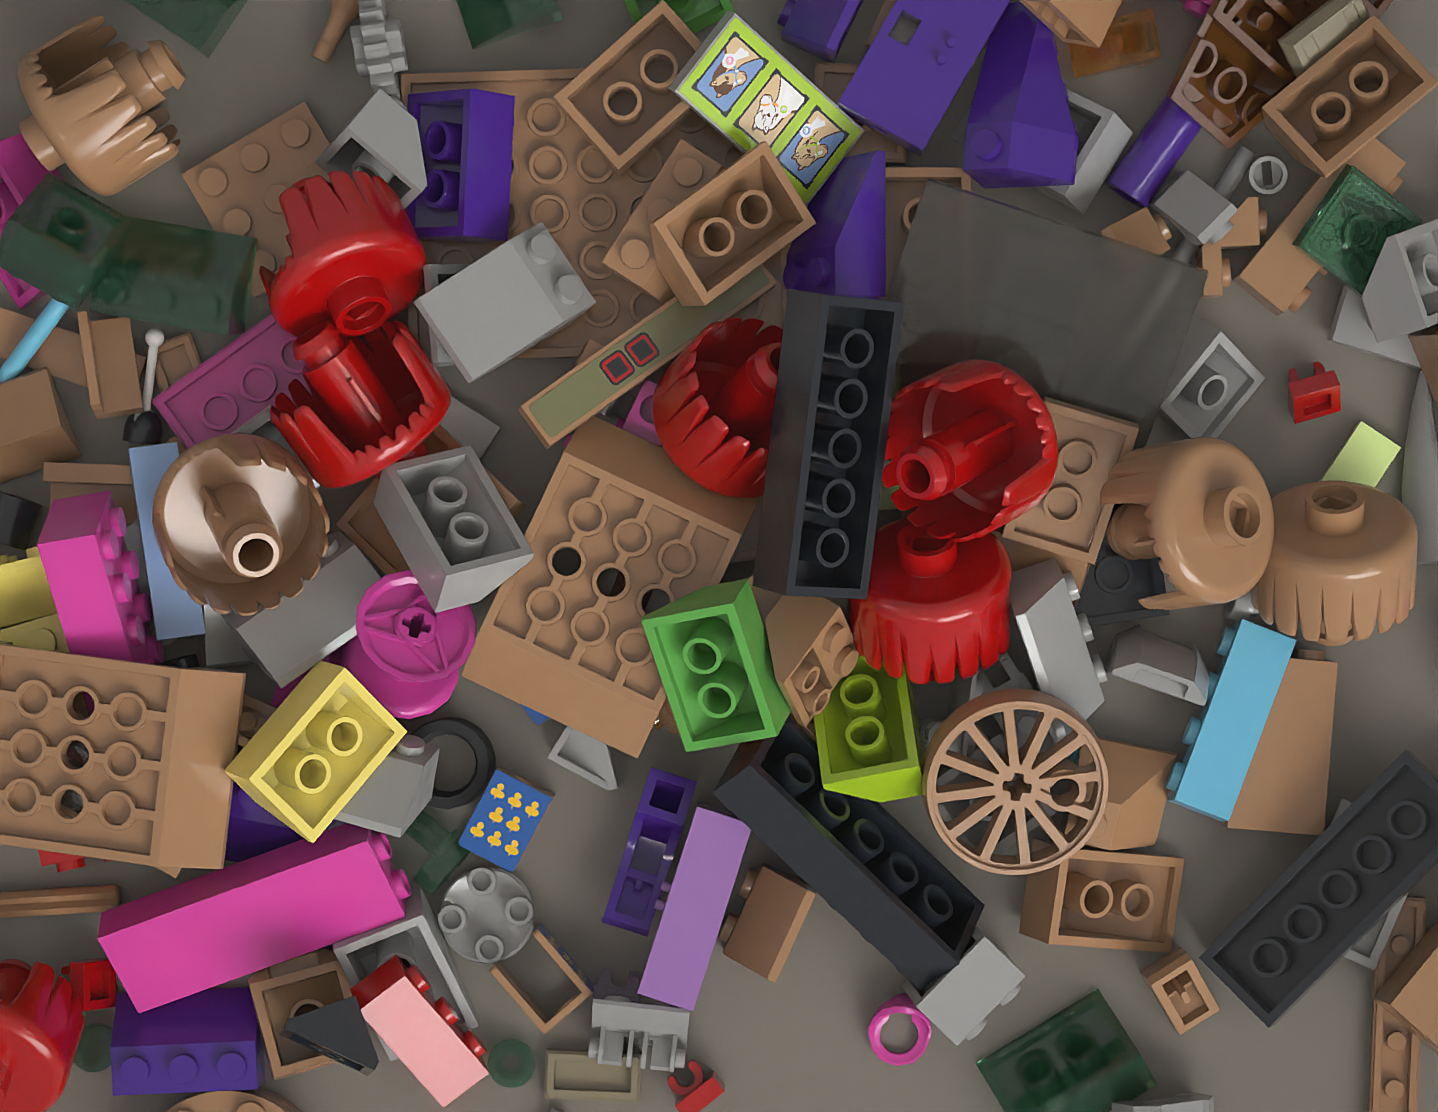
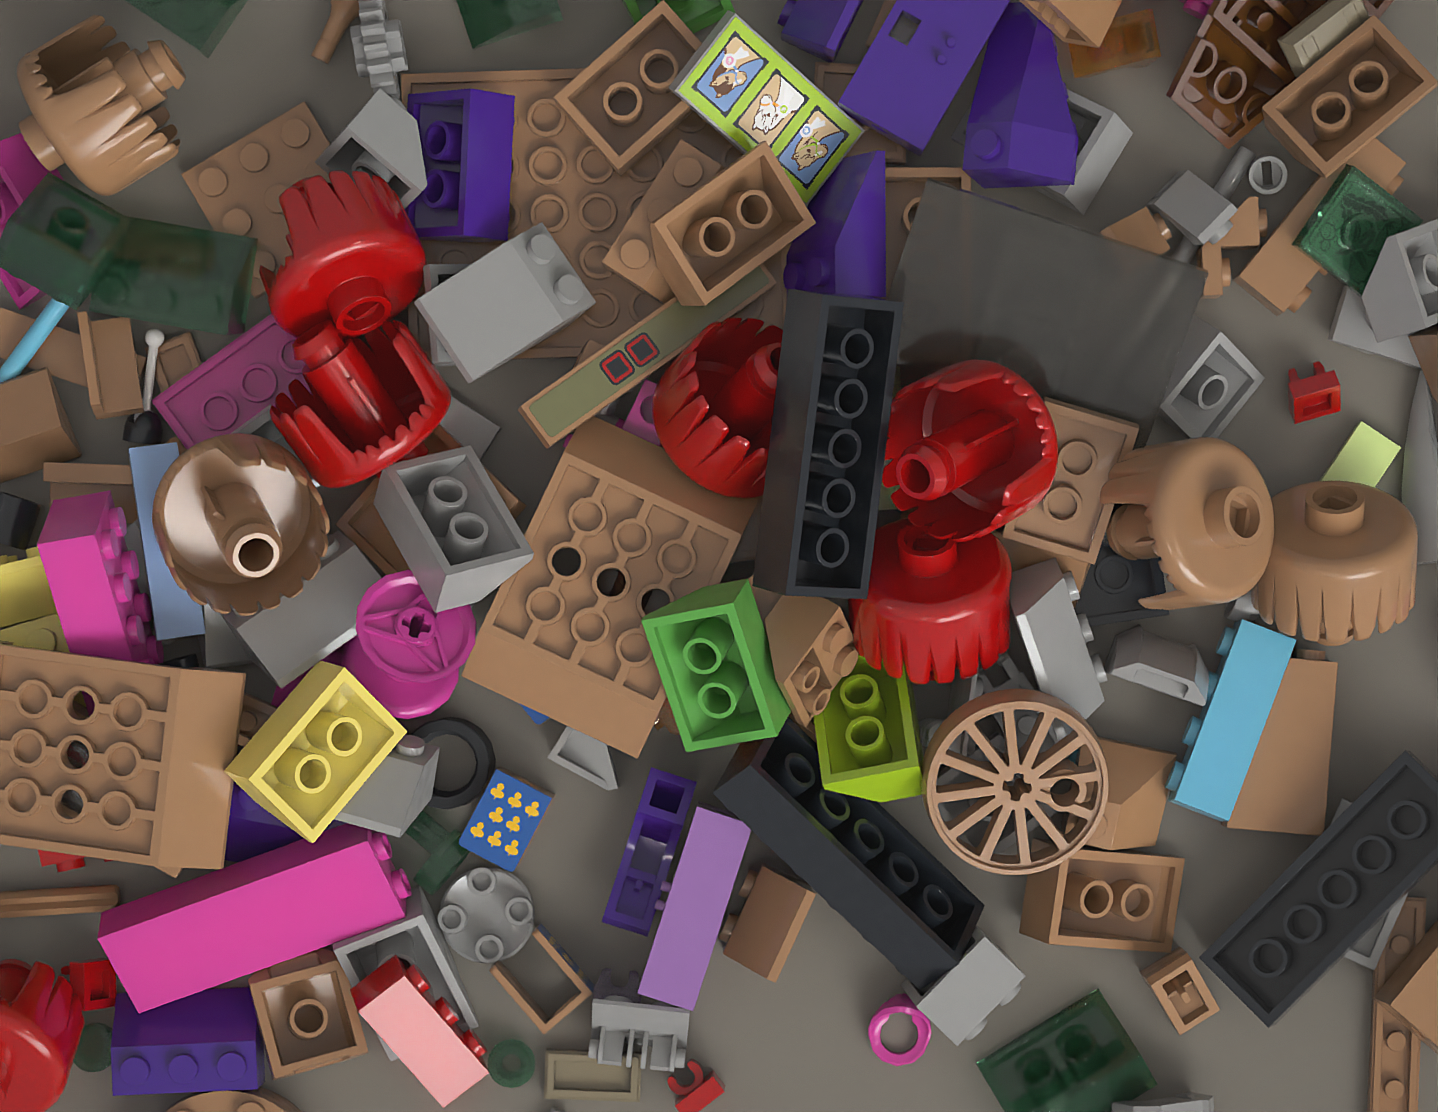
black slope [279,995,379,1076] -> none
dark purple piece [1106,96,1201,209] -> none

